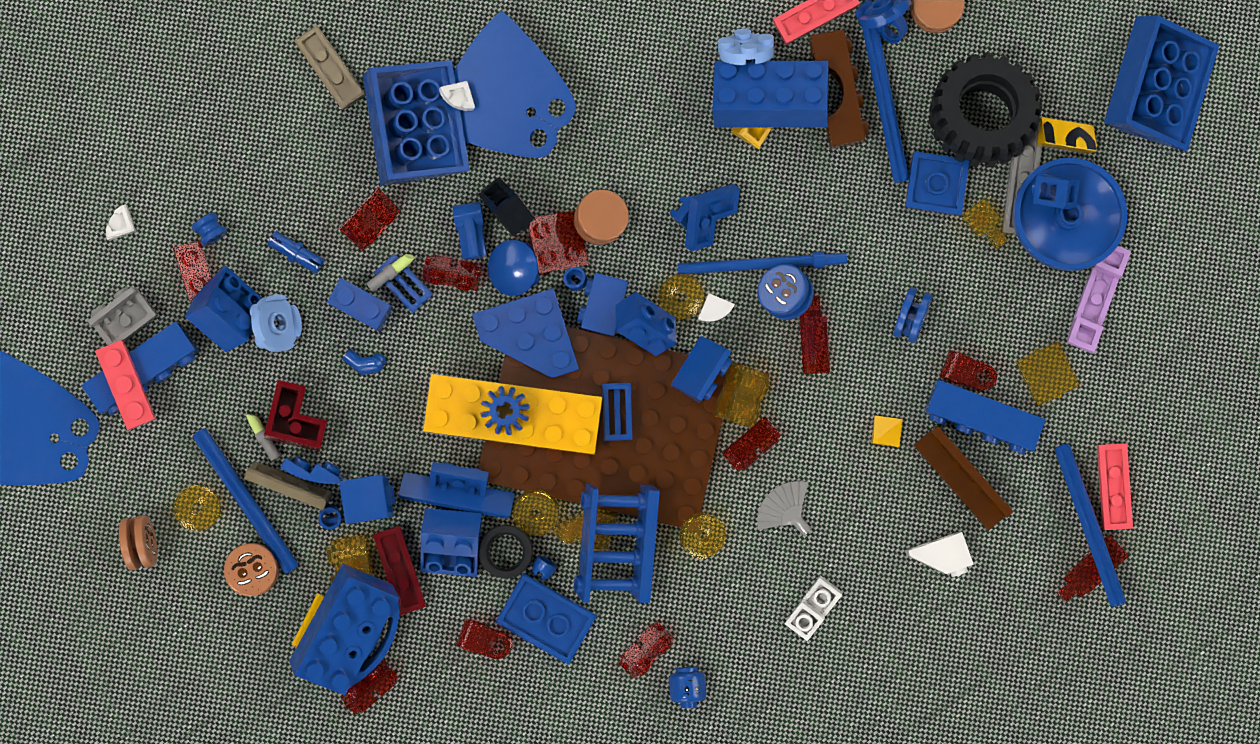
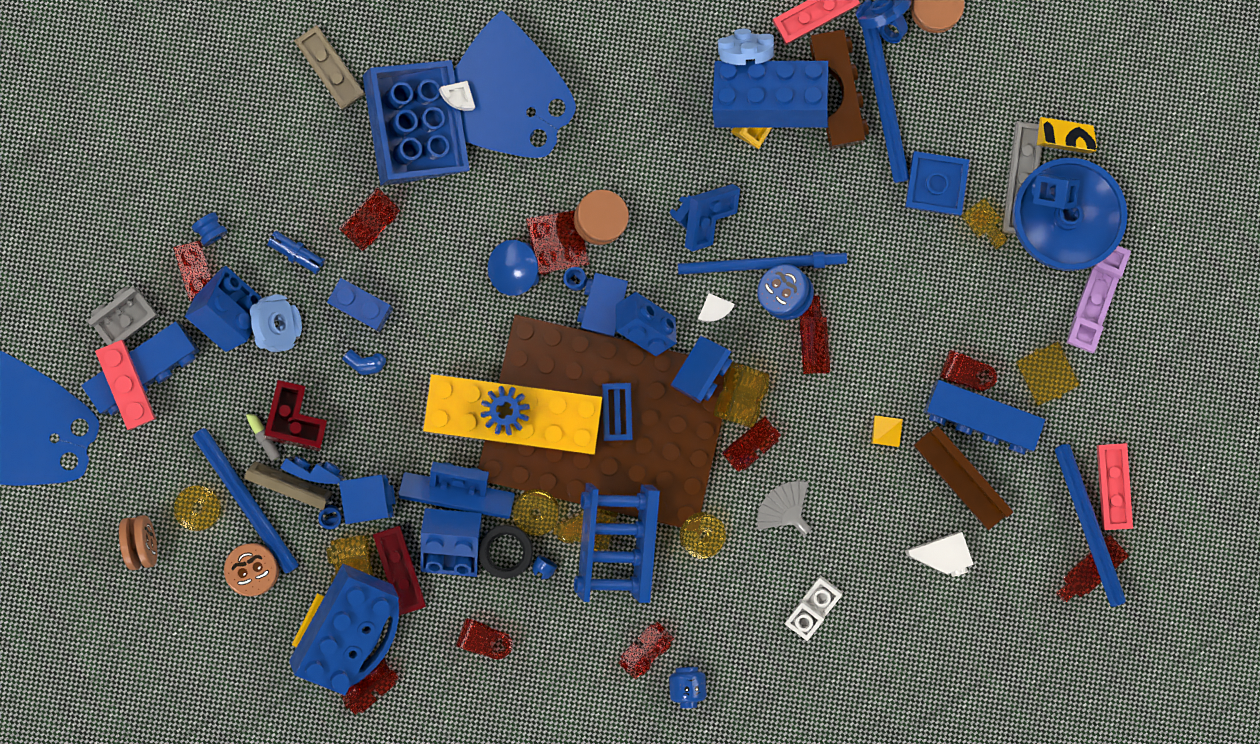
white tile [106,204,136,241] -> none
light grey piece [366,254,415,292] -> none
blue tile [374,254,434,314] -> none
clear red hinge [423,254,482,291] -> none
blue piece [452,202,487,260] -> none
blue plate [472,289,579,379] -> none
black brick [477,177,535,237] -> none
blue tile [495,573,597,665] -> none
clear yellow piece [659,274,704,320] -> none
blue head [893,287,932,343] -> none
black tyre [929,53,1042,168] -> none
blue slope [1104,15,1220,151] -> none

